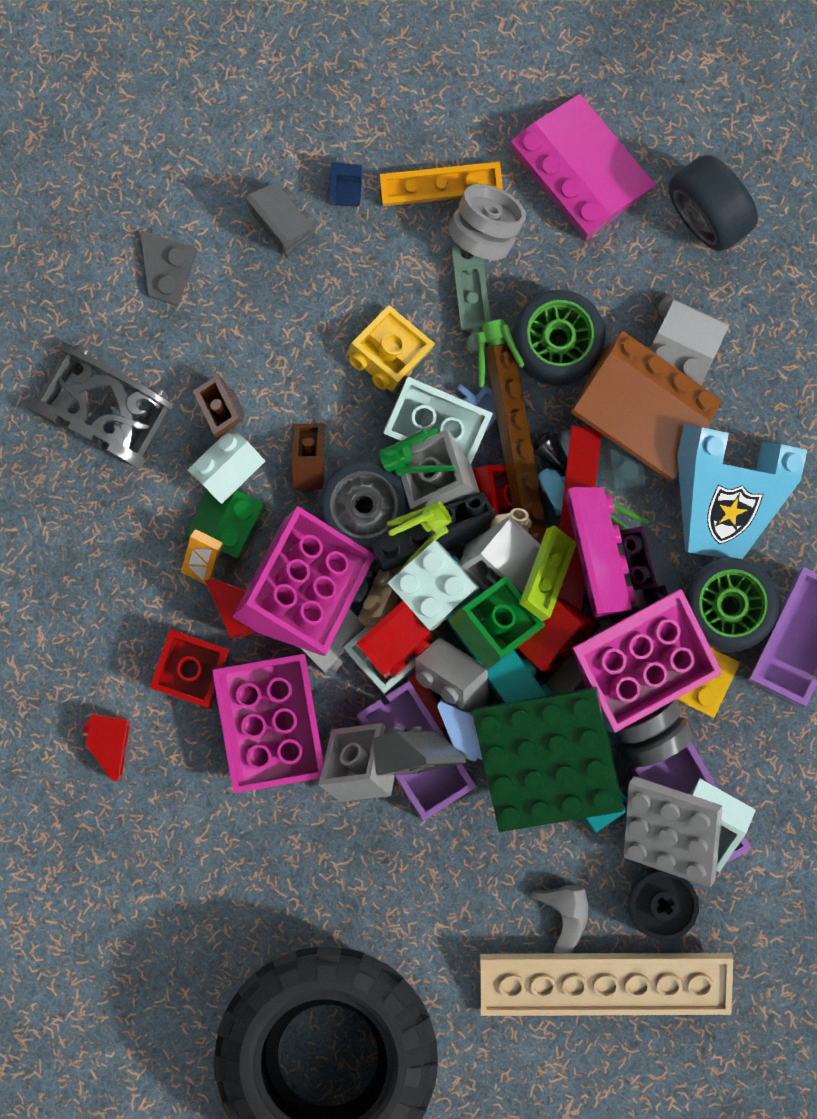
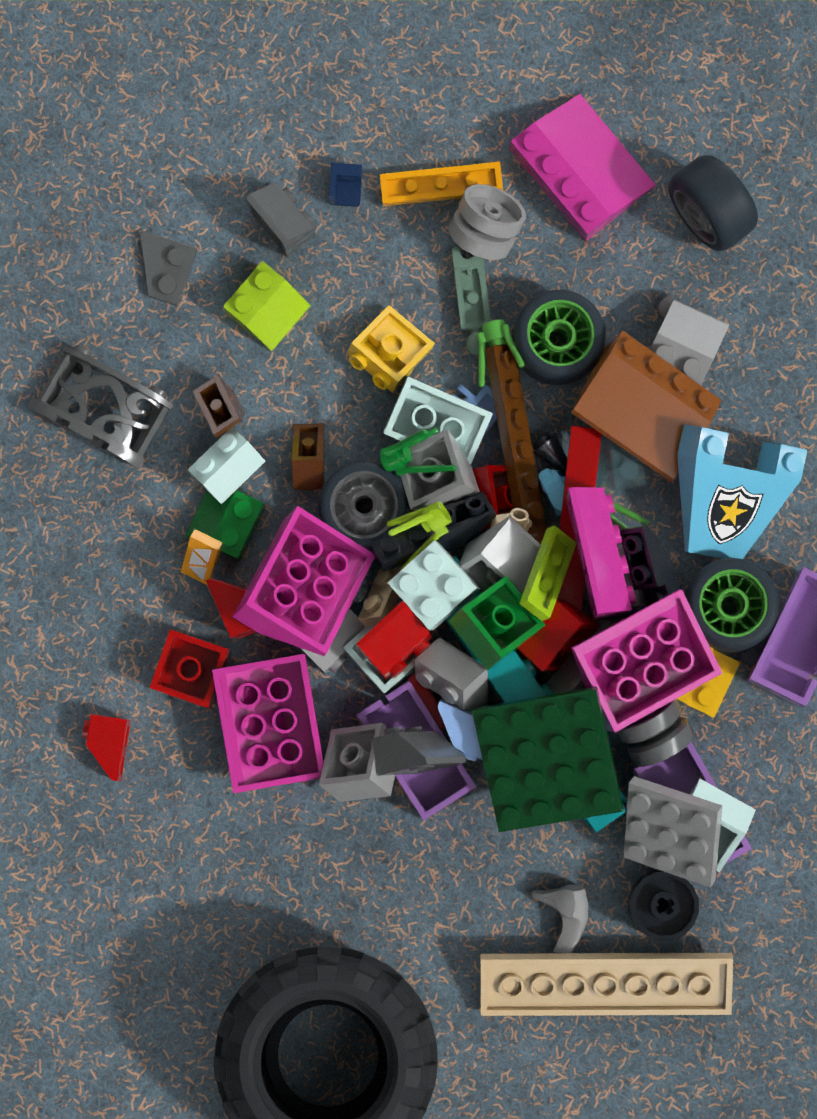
none -> lime slope [223,261,311,352]

